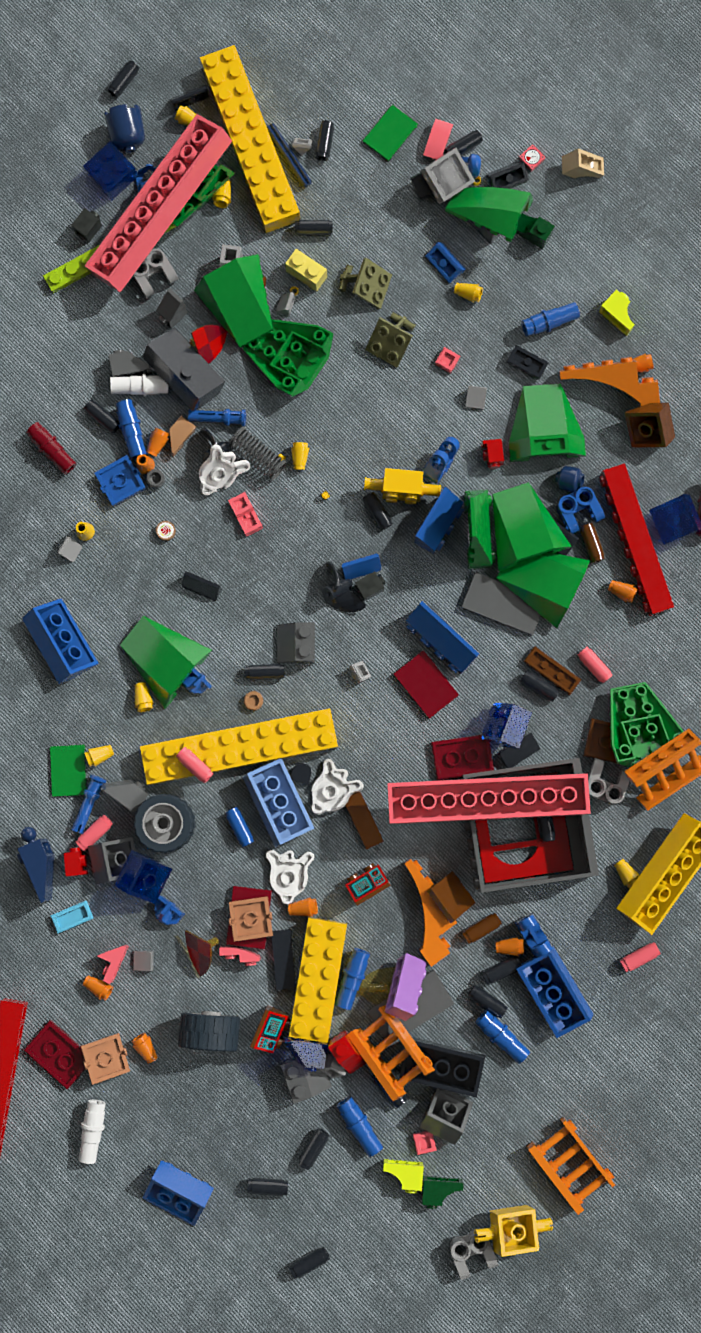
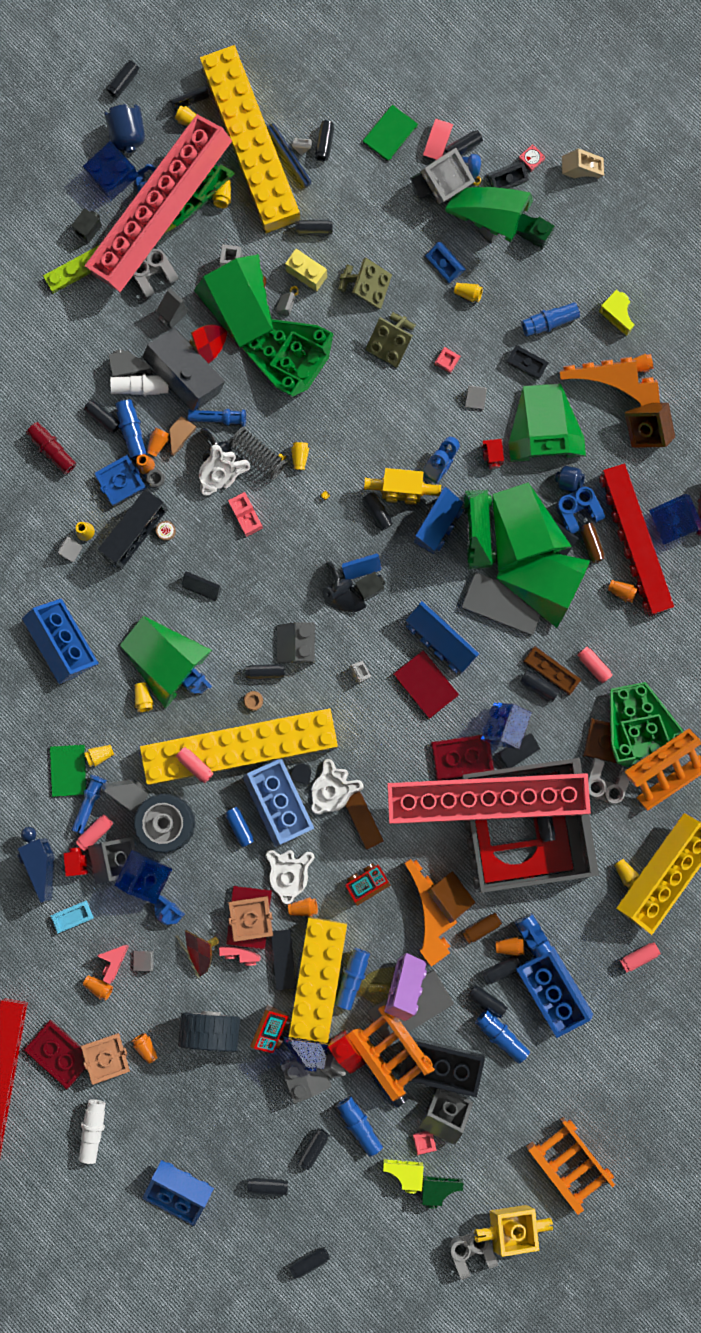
none -> black brick [98,489,168,569]

